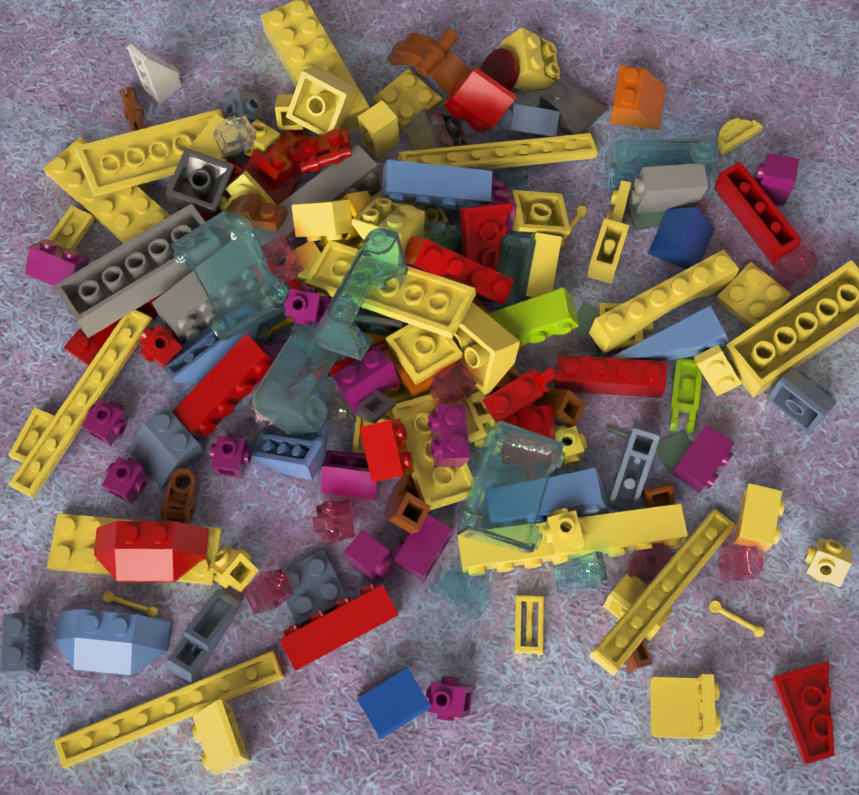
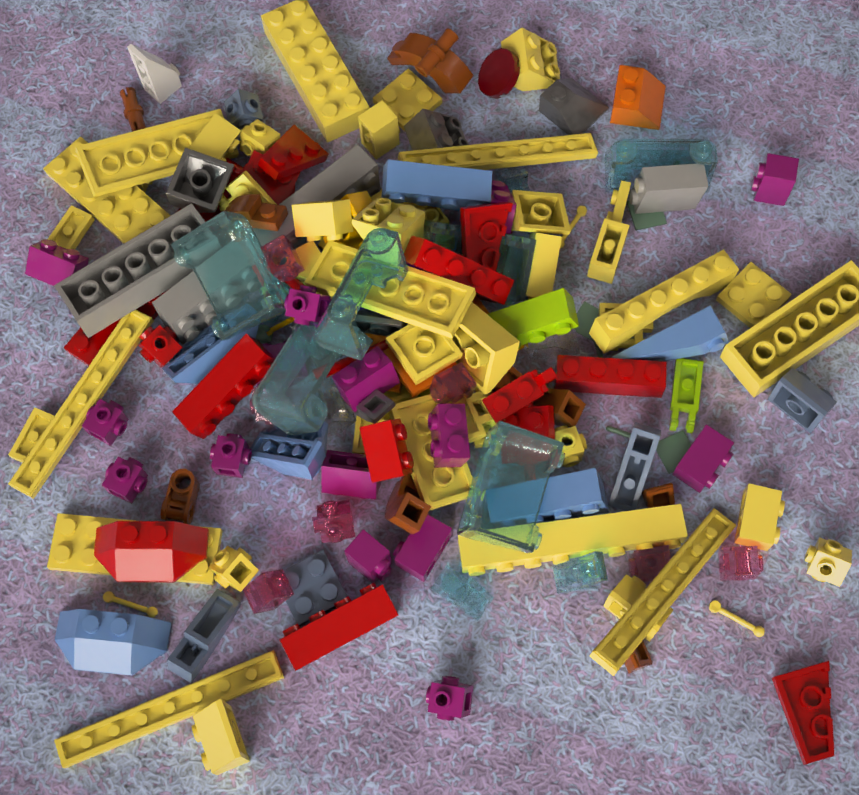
sand blue brick [0,612,40,677] -> none
sand blue slope [129,406,205,488] -> none
clear brick [213,115,256,157] -> none
light yellow brick [275,94,303,131] -> none
light yellow slope [286,66,358,135] -> none
red plate [299,126,352,173] -> none
blue slope [356,667,431,739] -> none
red slope [442,67,516,133] -> none
sand blue brick [499,104,560,137] -> none
light yellow tile [514,595,544,655] -> none
light yellow brick [543,508,586,555] -> none
blue slope [648,207,714,269] -> none
light yellow bracket [649,674,721,739] -> none
light yellow plate [694,344,741,396] -> none
red brick [714,161,803,266] -> none
light yellow plate [717,118,763,156] -> none
clear pink brick [772,244,818,290] -> none

